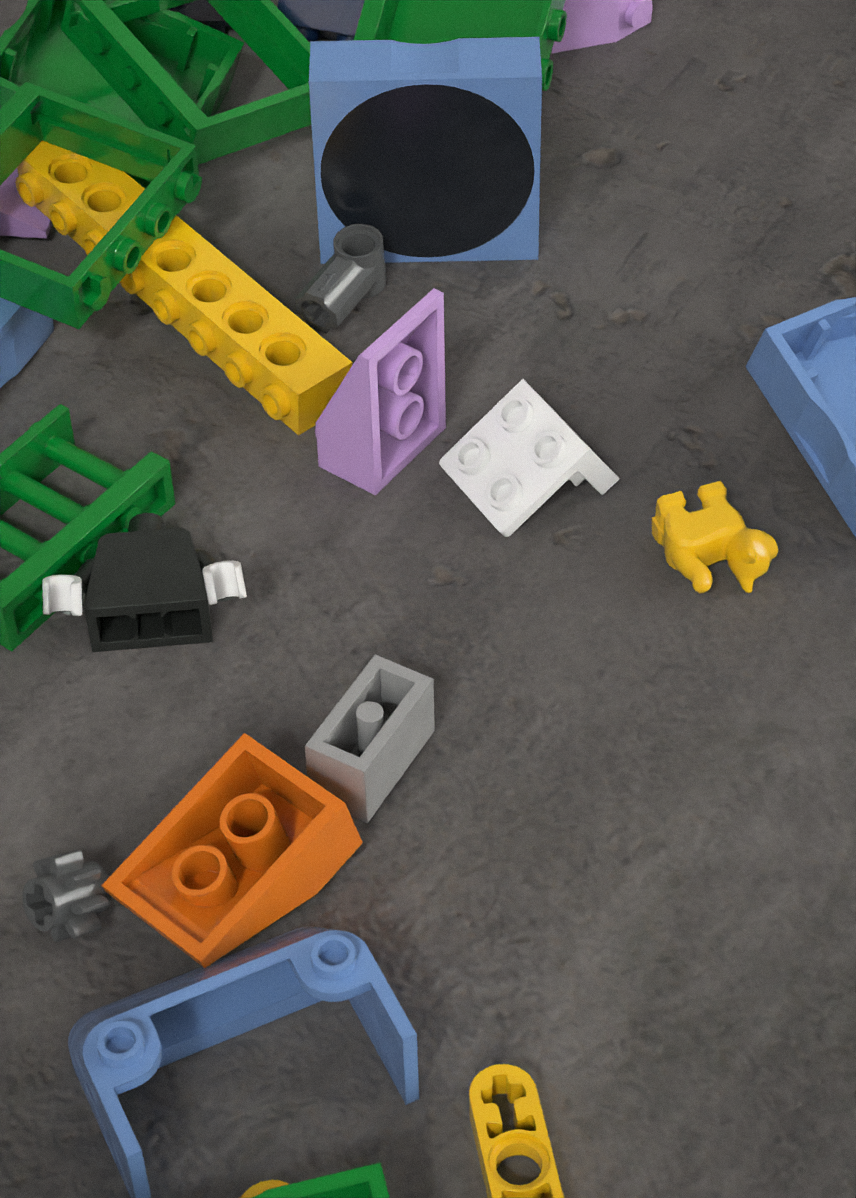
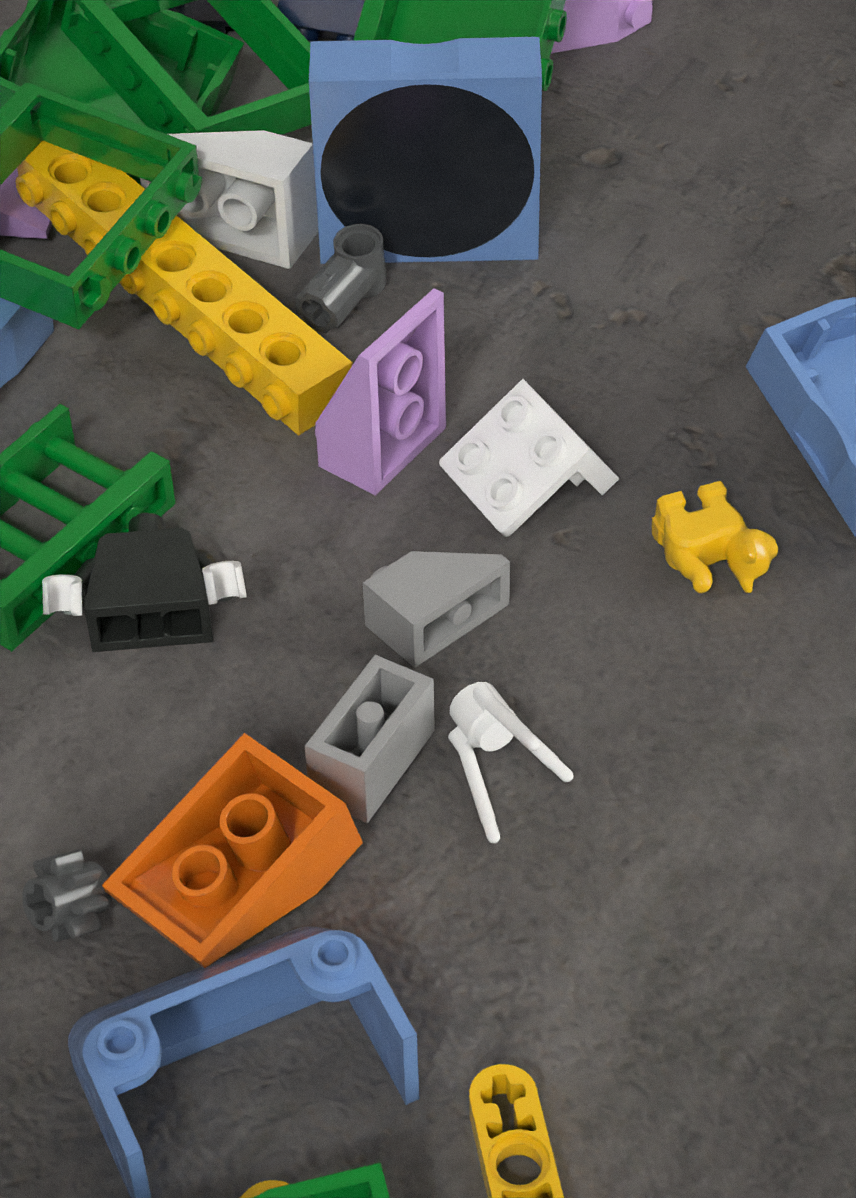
none -> white slope [140,130,318,269]
none -> light grey slope [363,551,510,668]
none -> white plant [448,682,573,843]

